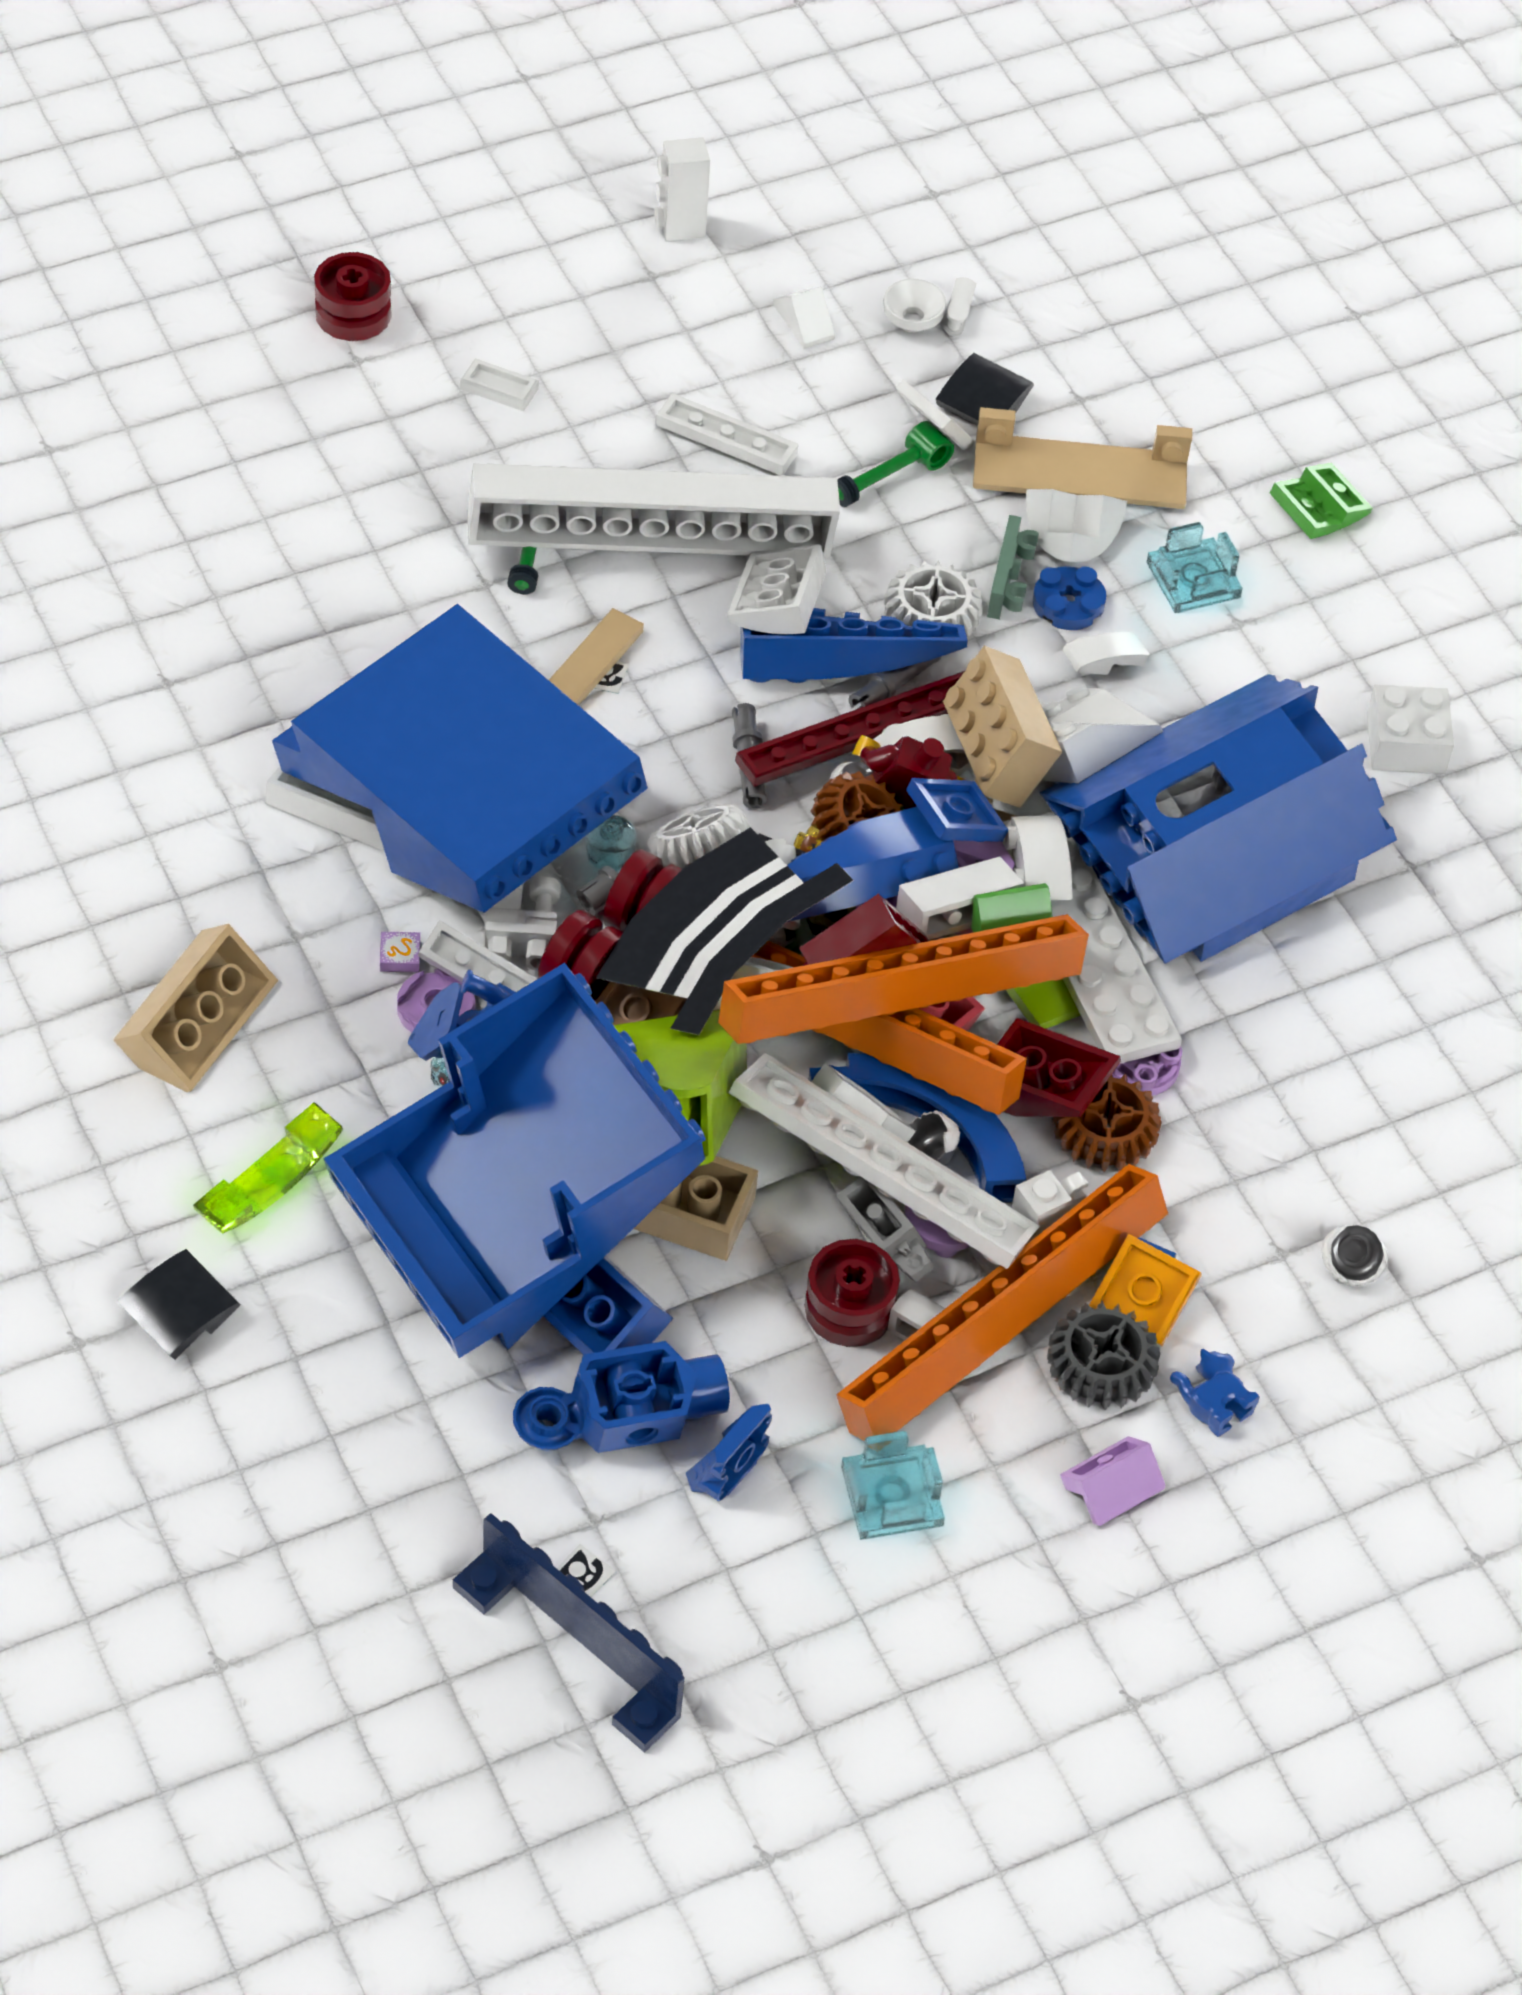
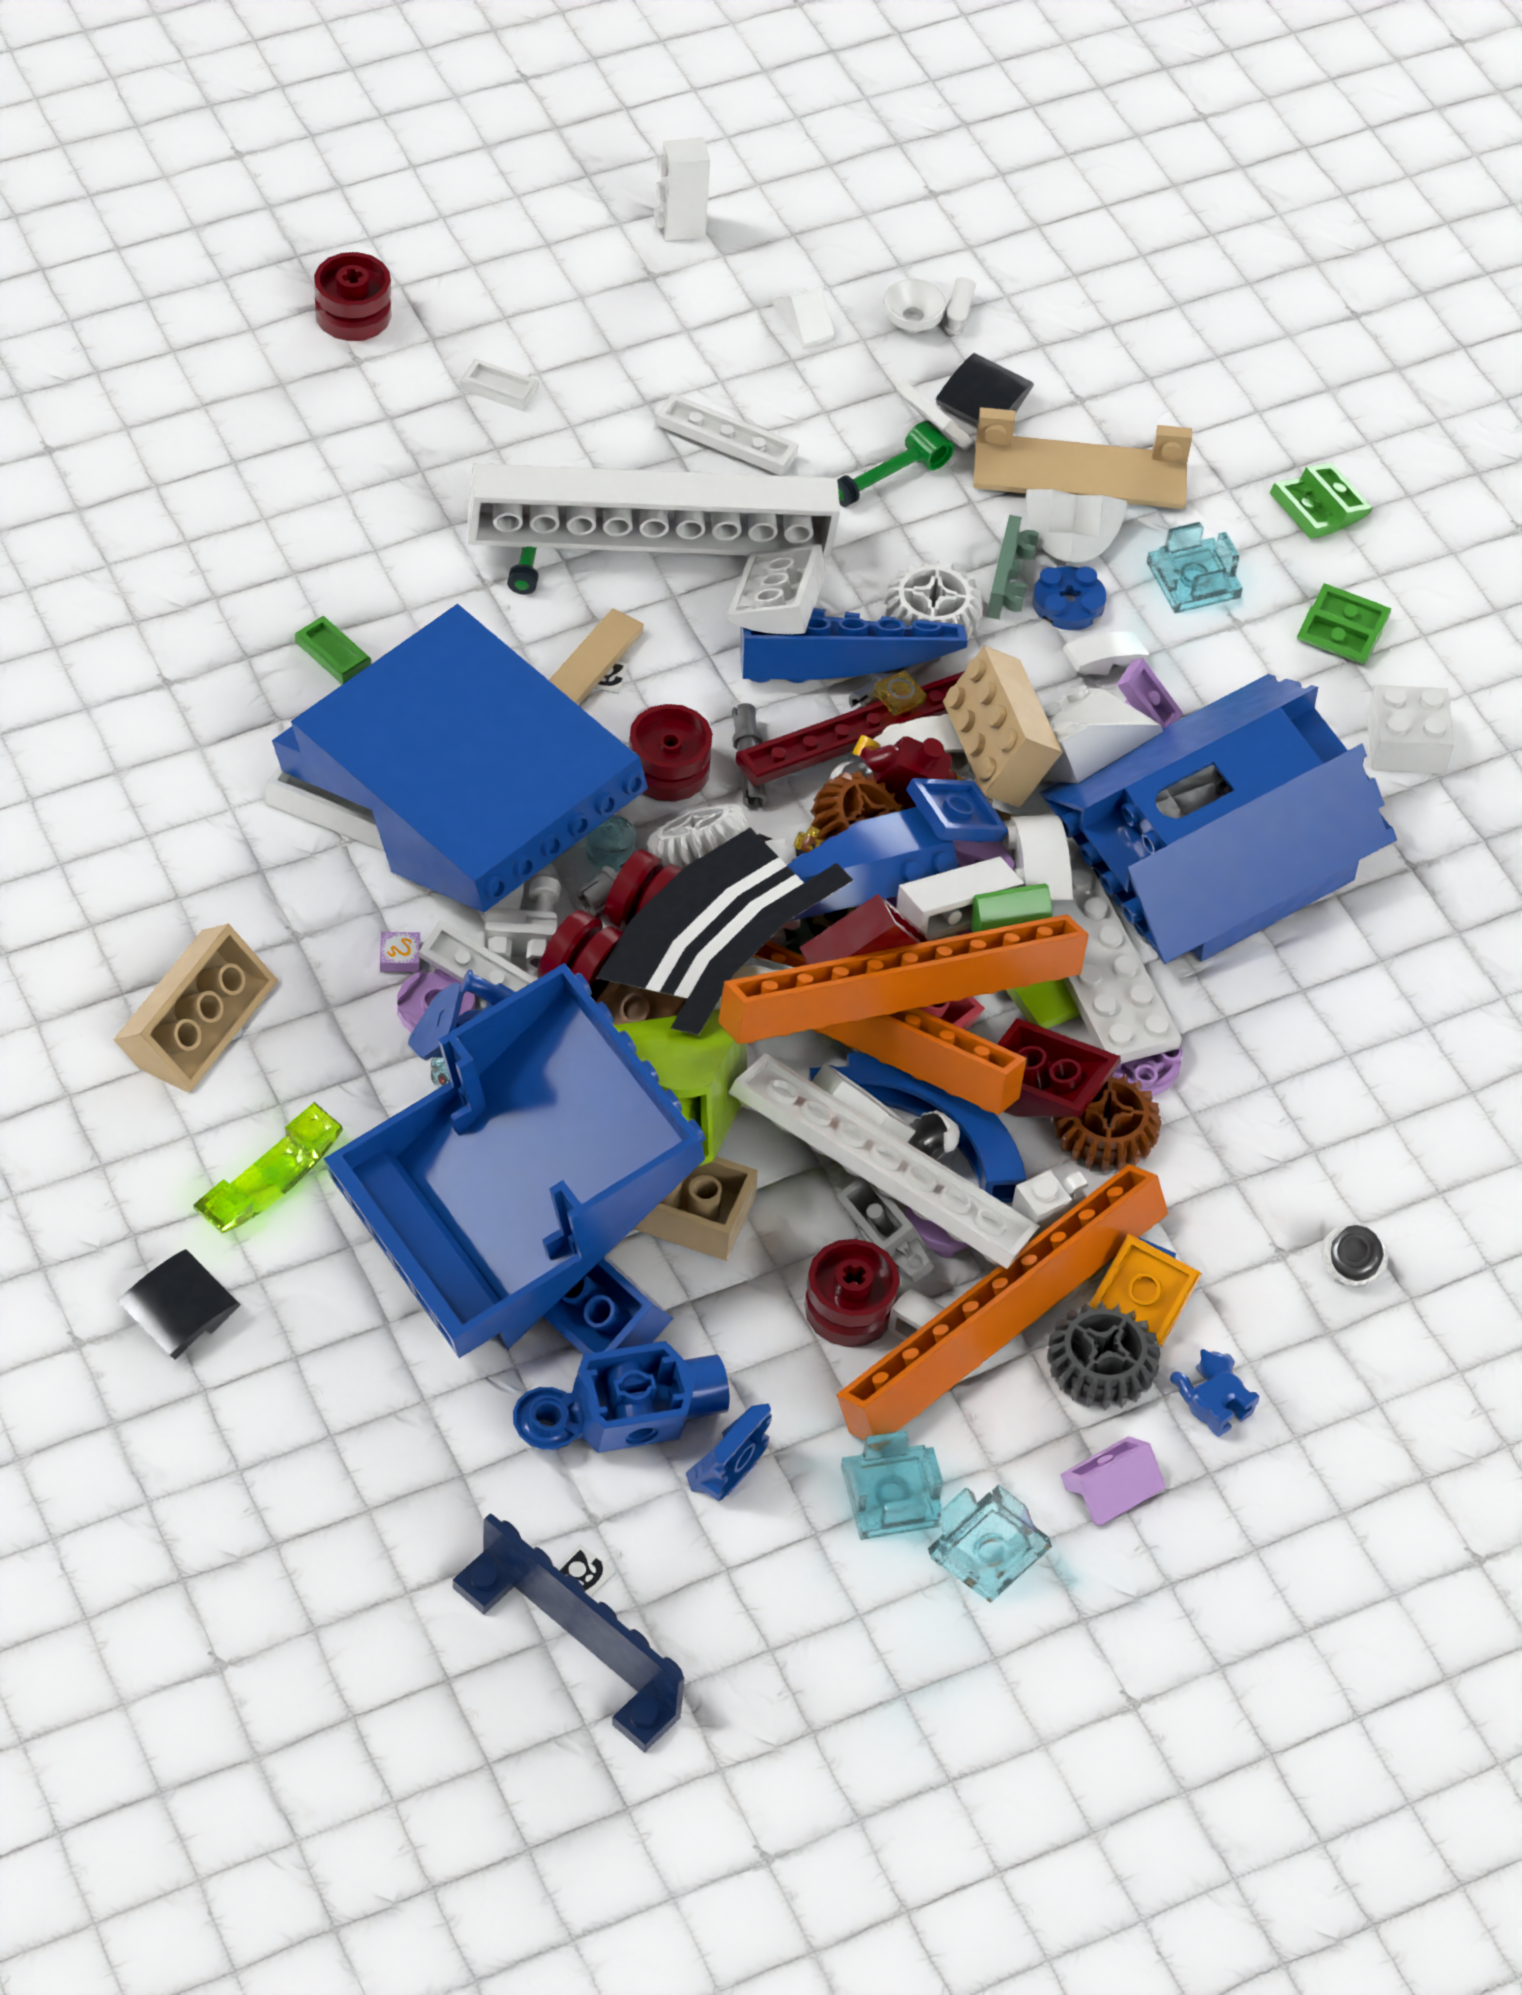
none -> bright green tile [295,616,371,685]
none -> dark red wheel [629,704,713,802]
none -> clear yellow tile [873,670,927,716]
none -> clear light blue panel [928,1484,1052,1603]
none -> lavender slope [1117,658,1183,729]
none -> bright green slope [1297,583,1392,665]

